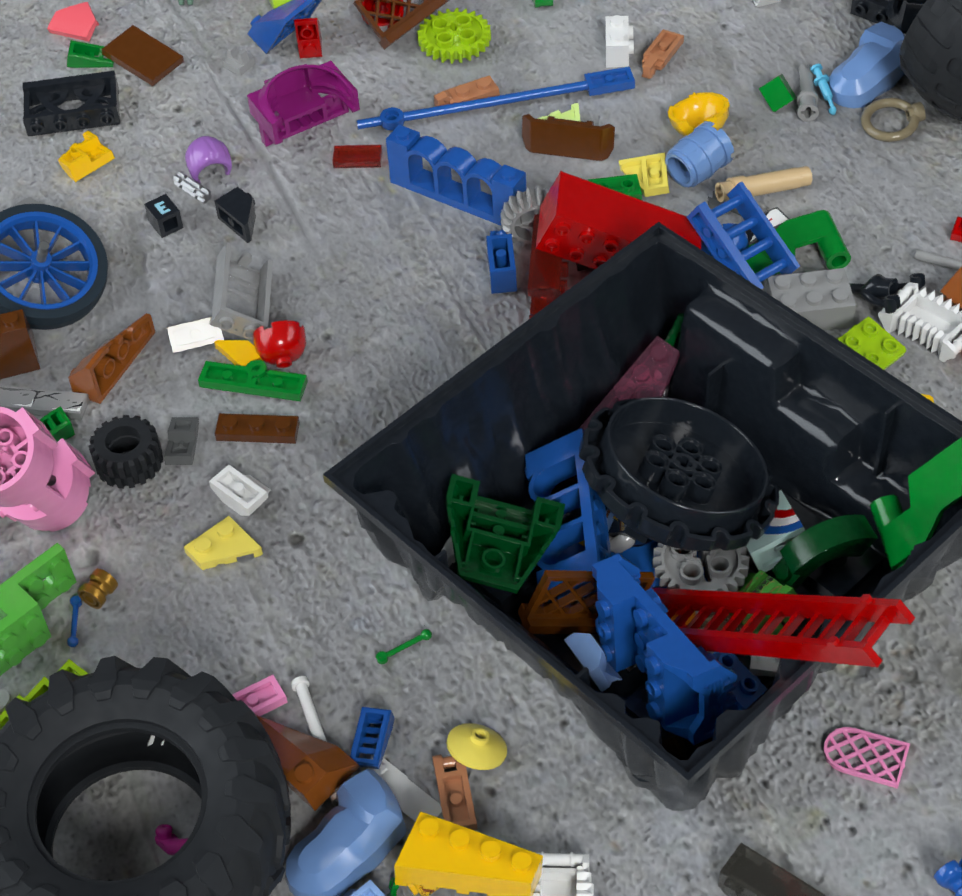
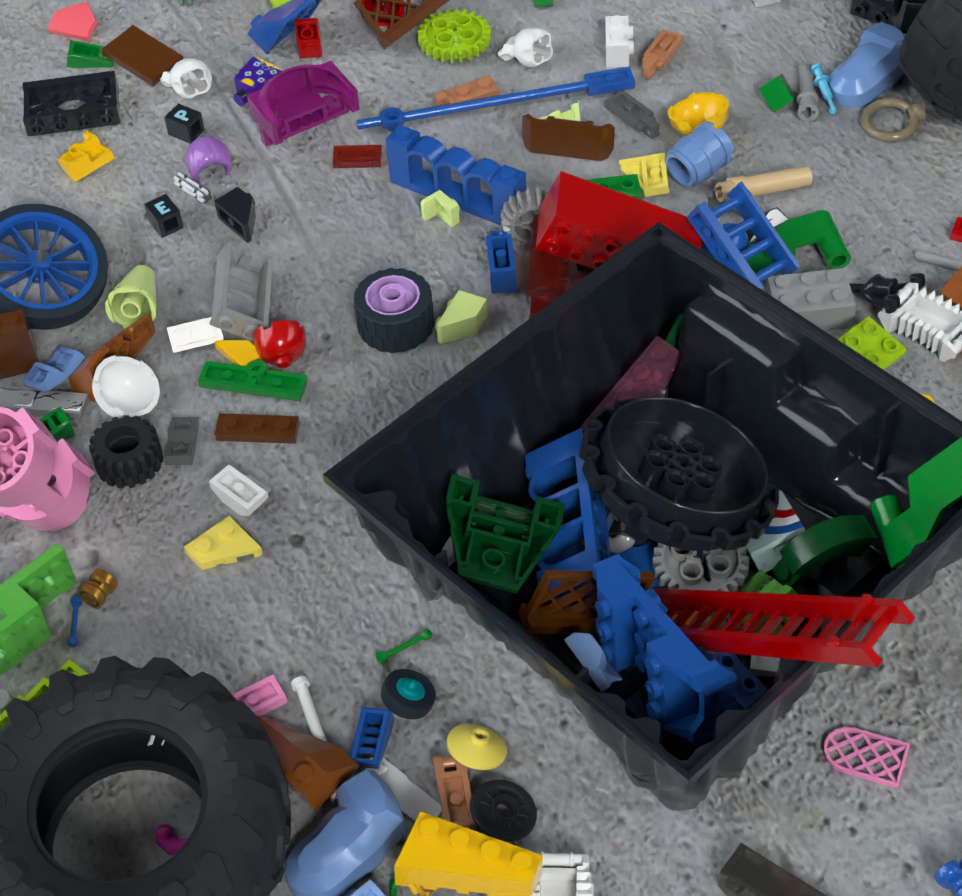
none -> medium blue slope [22,345,86,392]
none -> white cylinder [91,355,160,418]
none -> yellowish green cone [105,265,157,329]
none -> white piece [160,58,212,99]
none -> black brick [164,103,205,144]
none -> dark purple torso [233,56,284,106]
none -> black wheel [354,268,435,353]
none -> black wheel [381,669,436,719]
none -> yellowish green bracket [421,190,460,227]
none -> yellowish green slope [435,290,488,344]
none -> black wheel [470,780,537,842]
none -> white piece [498,27,553,67]
none -> dark grey hinge [605,90,660,139]

